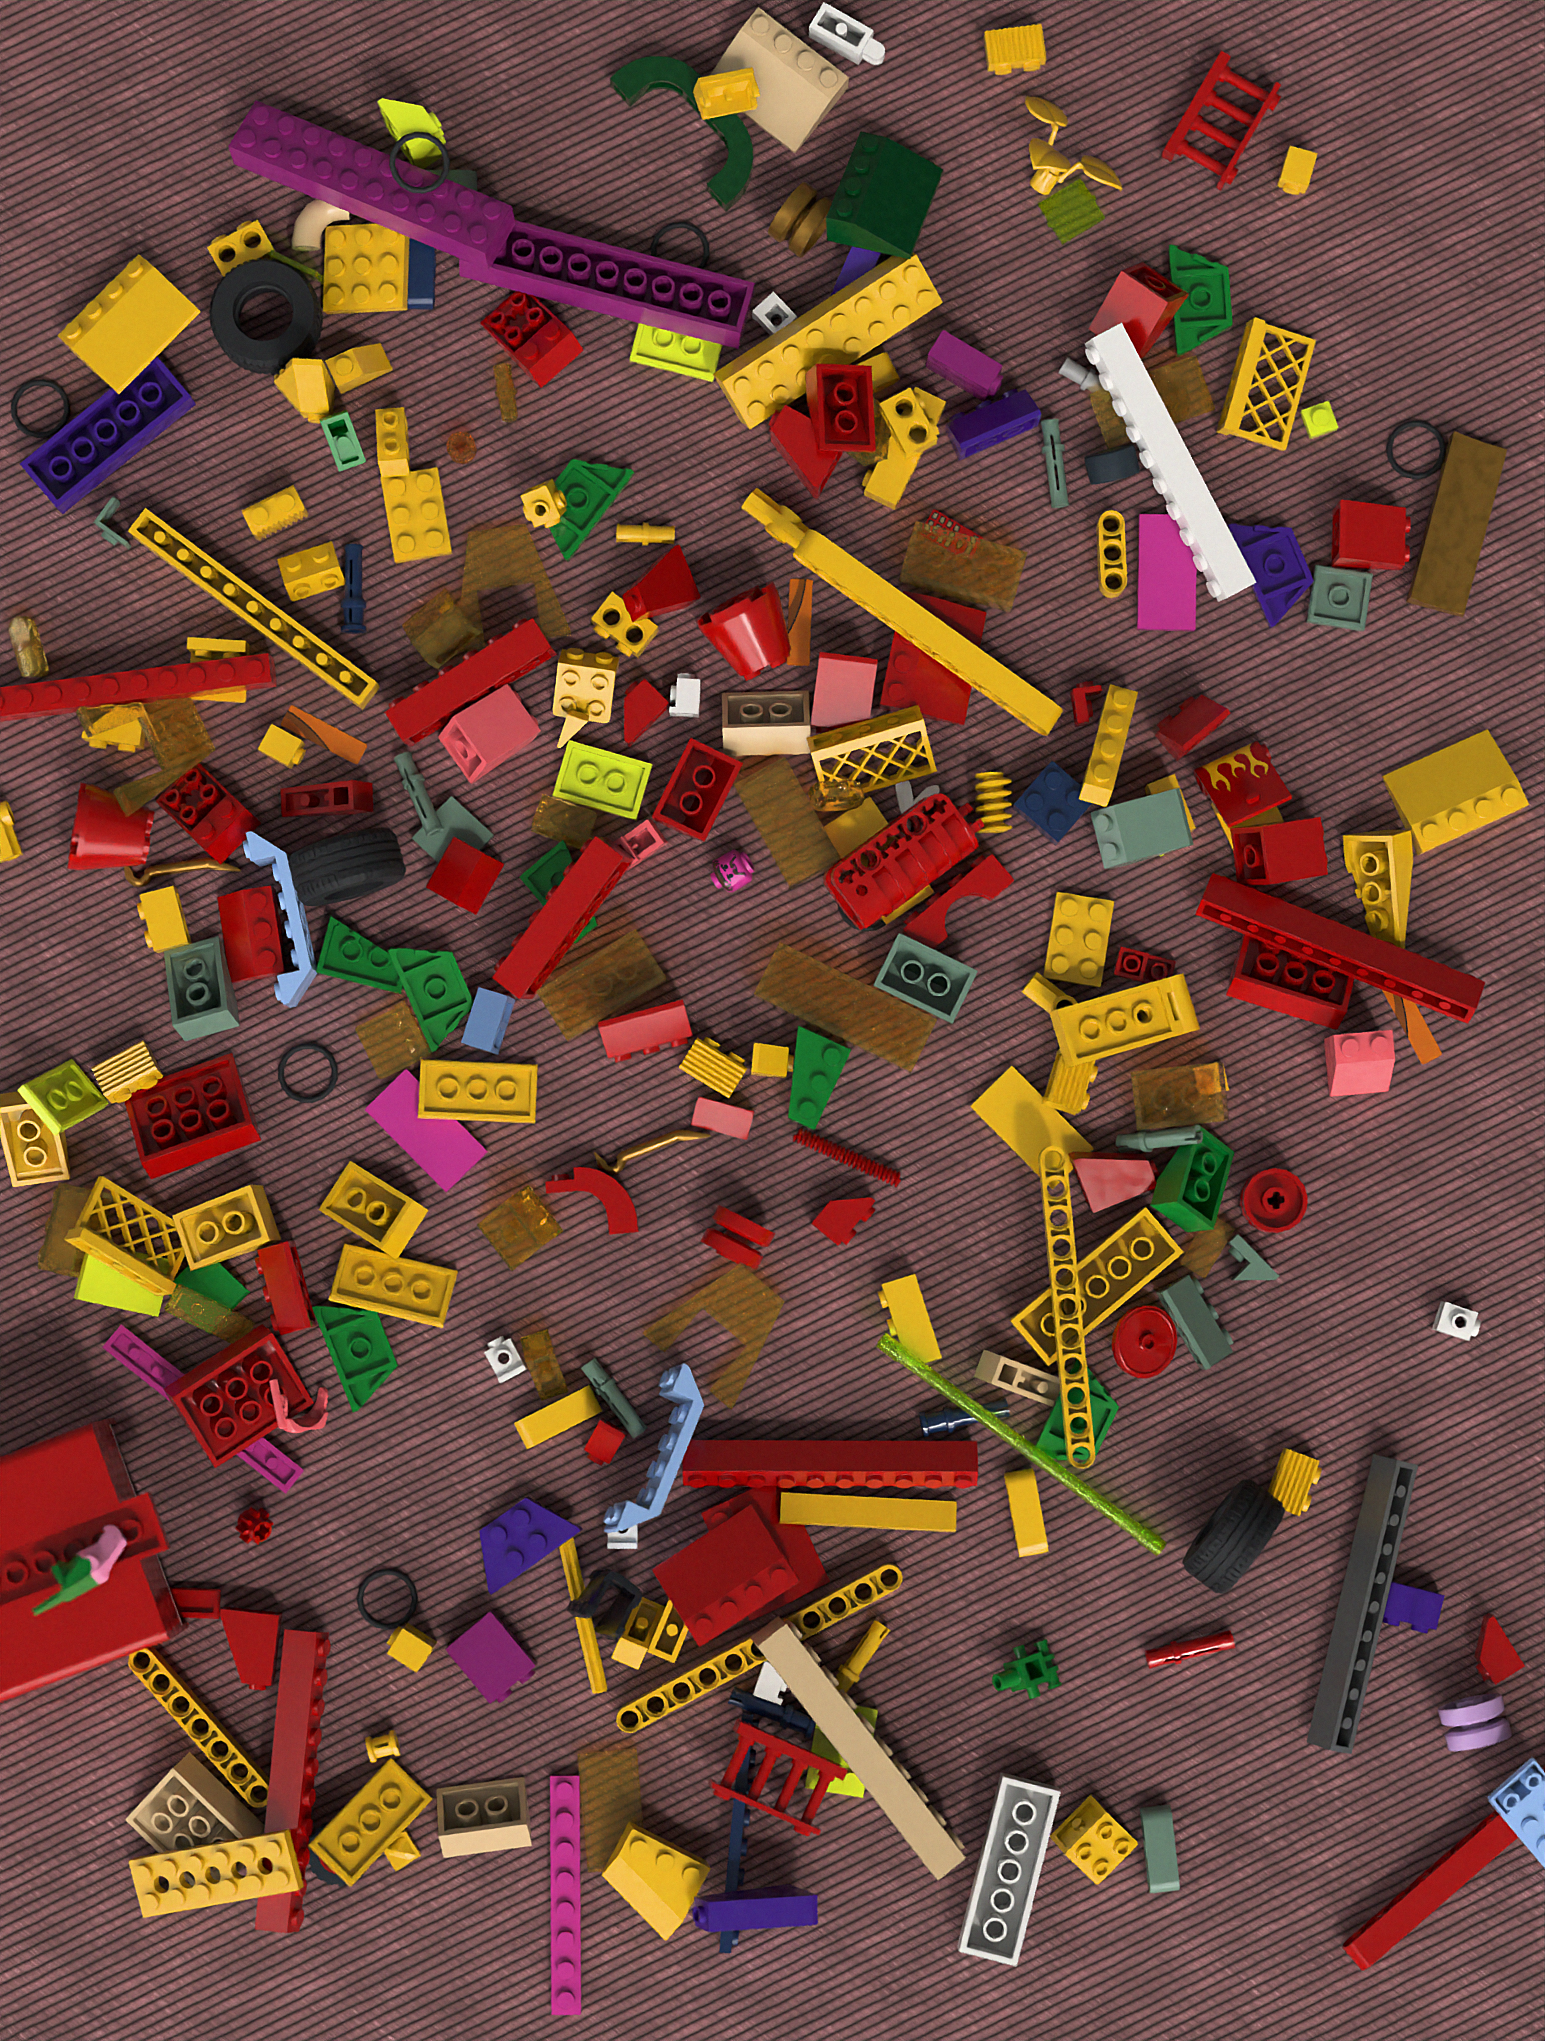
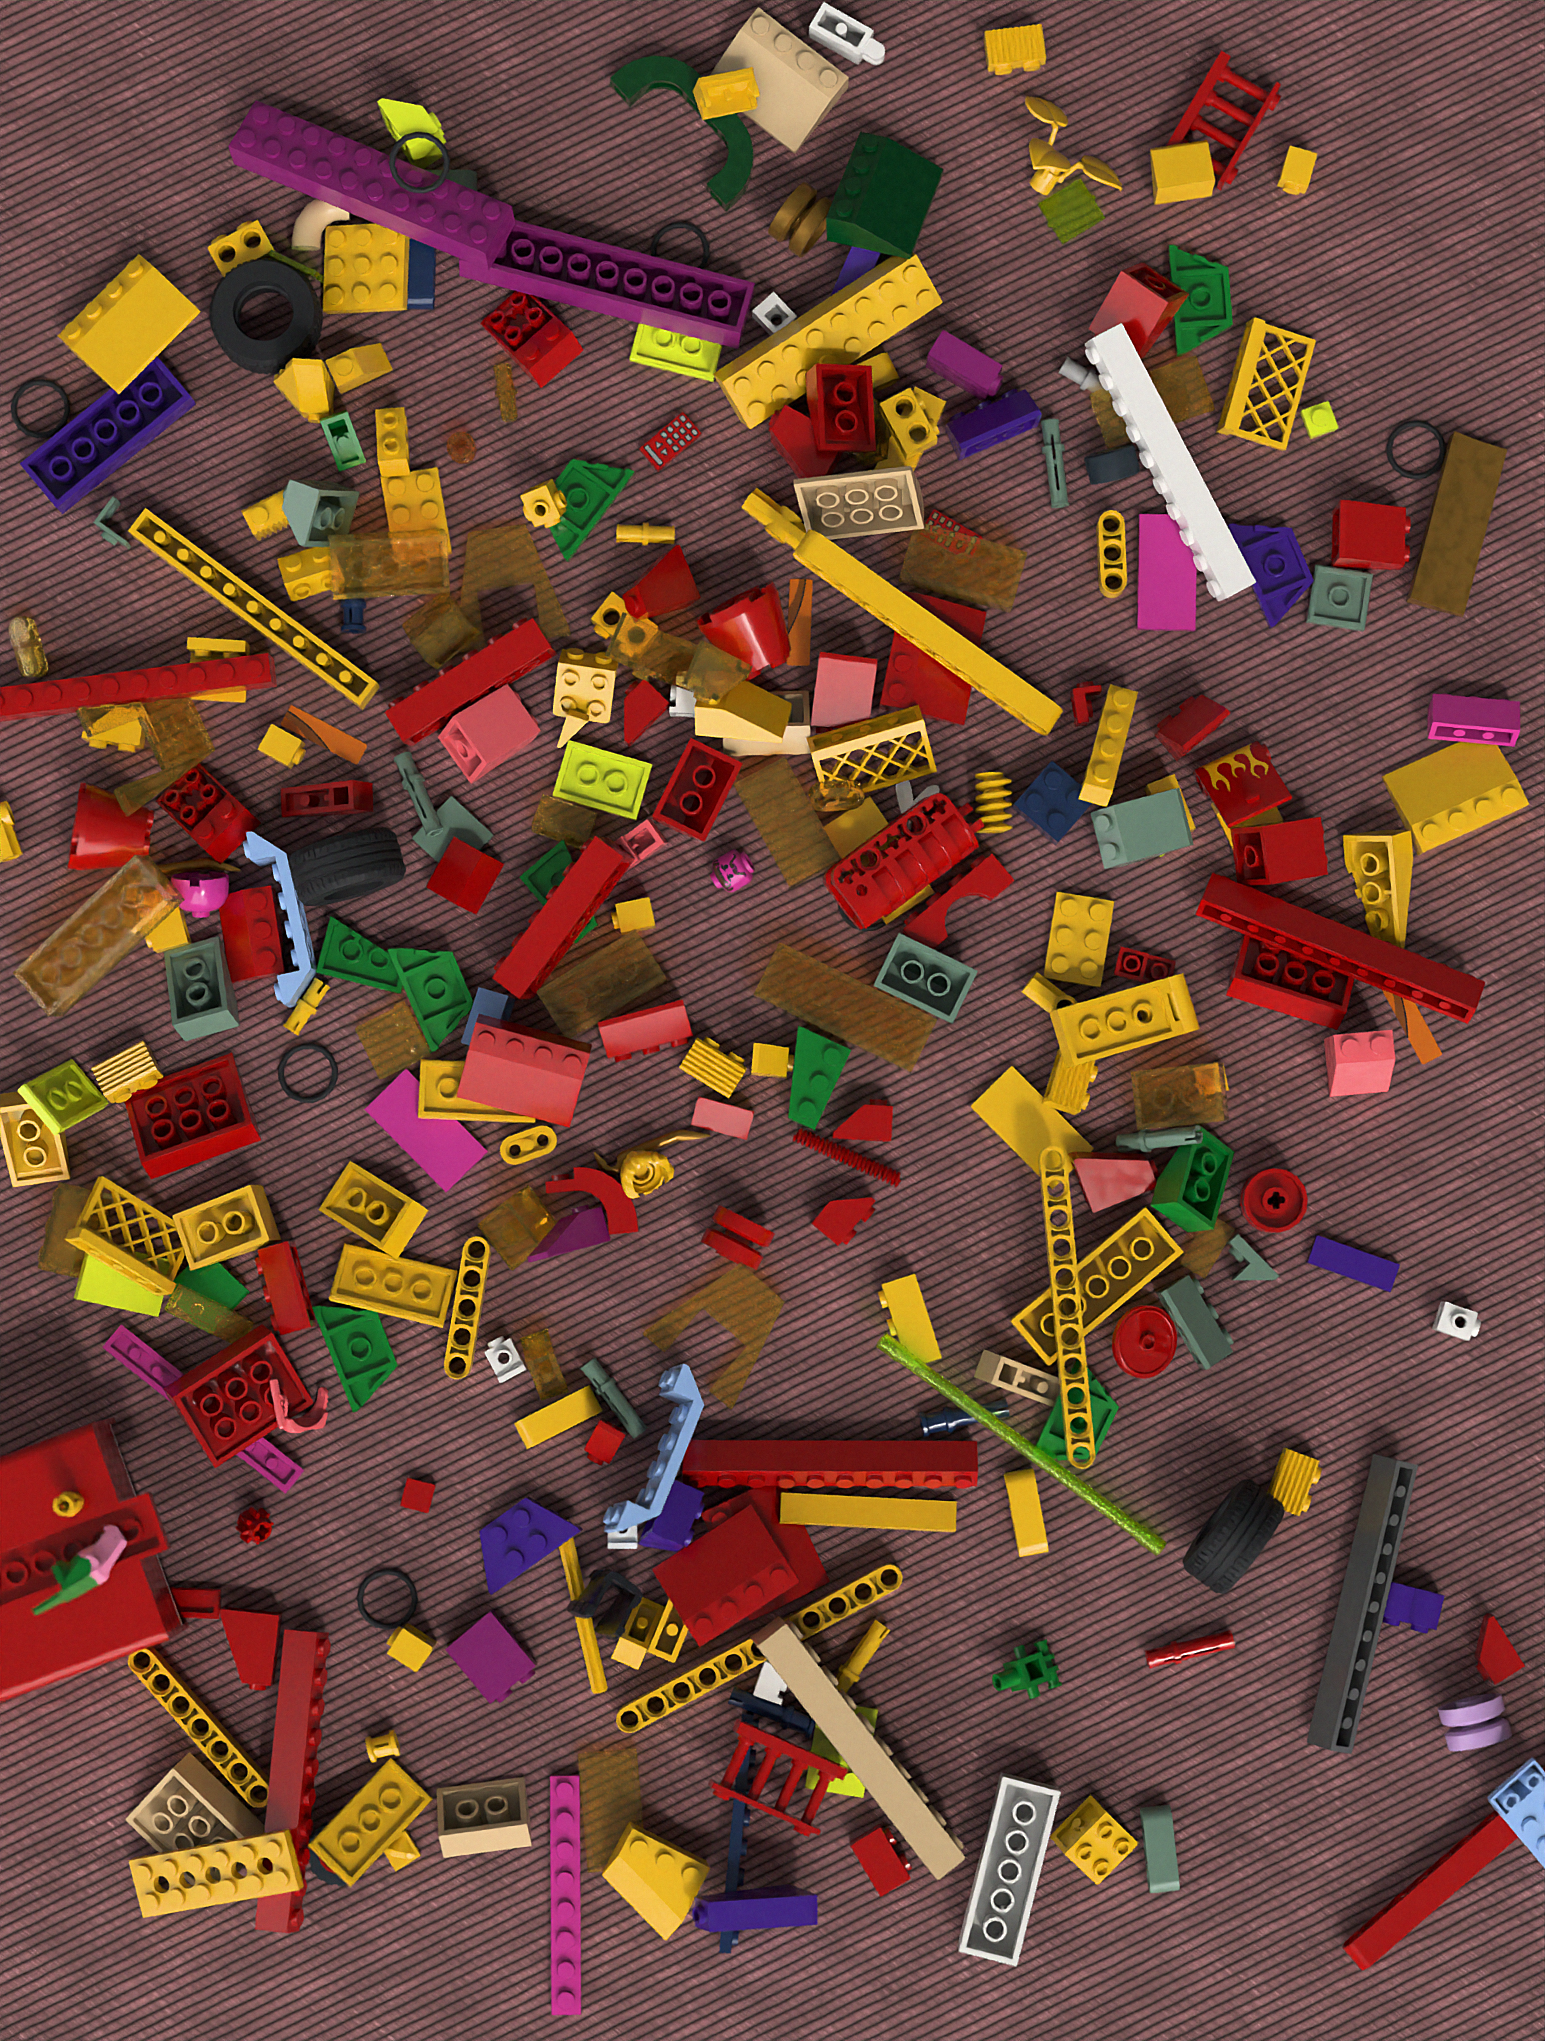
none -> clear yellow brick [13,855,185,1017]
none -> yellow pin [53,1492,84,1516]
none -> dark pink cylinder [171,871,229,918]
none -> sand green slope [282,479,360,547]
none -> yellow pin [283,977,330,1036]
none -> clear yellow brick [327,529,450,600]
none -> red tile [400,1477,436,1513]
none -> yellow beam [444,1236,491,1379]
none -> slope [456,1014,592,1128]
none -> yellow plate [500,1125,557,1165]
none -> magenta slope [527,1204,611,1263]
none -> clear yellow windscreen [605,612,752,704]
none -> yellow brick [611,897,656,935]
none -> yellow hair [620,1149,675,1199]
none -> dark purple slope [638,1480,705,1552]
none -> red tile [639,412,702,472]
none -> yellow slope [695,672,792,743]
none -> tan slope [794,466,924,540]
none -> red slope [832,1099,893,1142]
none -> red brick [850,1823,913,1897]
none -> yellow slope [1150,140,1215,205]
none -> dark purple tile [1306,1235,1400,1292]
none -> dark pink brick [1428,693,1520,747]

